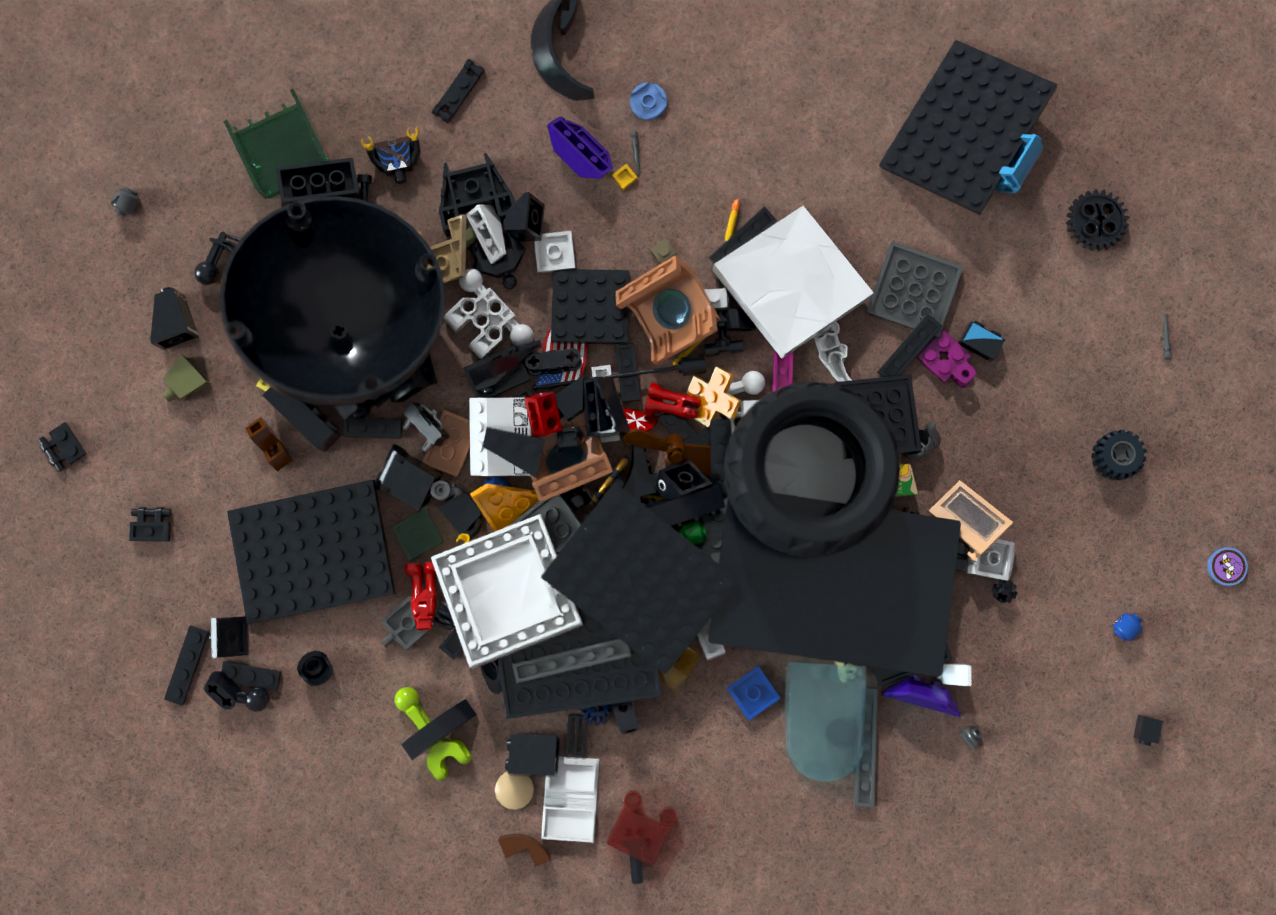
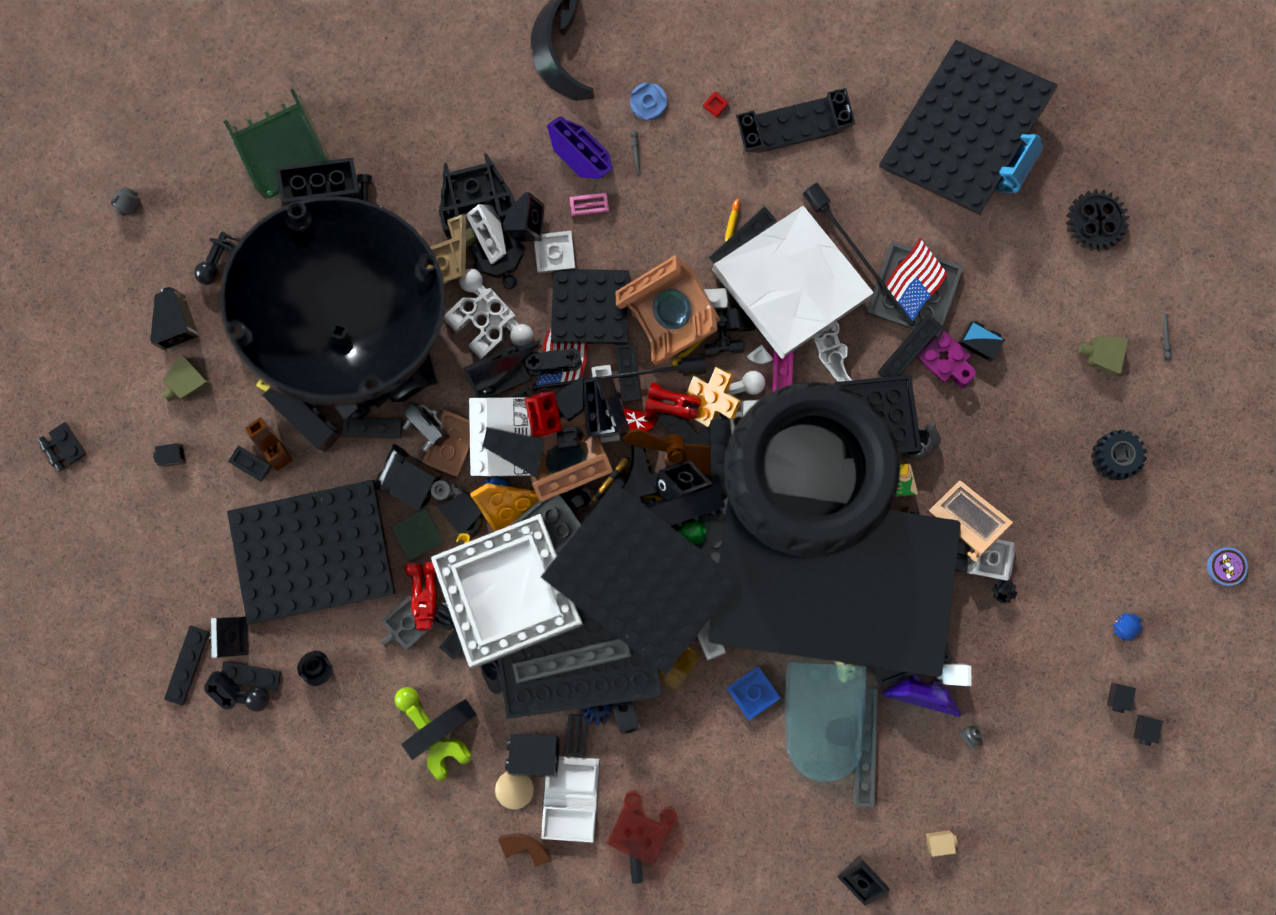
black plate [129,507,172,542] -> none
torso [361,127,421,184] -> none
black plate [432,59,485,124] -> none
yellow tile [612,164,638,191] -> none
dark tan plate [650,238,677,264] -> none
none -> black brick [153,443,185,467]
none -> black plate [228,445,272,482]
none -> bright pink tile [569,192,609,217]
none -> red tile [703,92,729,118]
none -> black slope [736,88,856,153]
none -> white tile [747,345,774,364]
none -> flag [803,183,947,326]
none -> black slope [837,856,890,906]
none -> tan brick [926,830,958,857]
none -> olive torso [1079,336,1129,376]
none -> black brick [1107,682,1136,713]

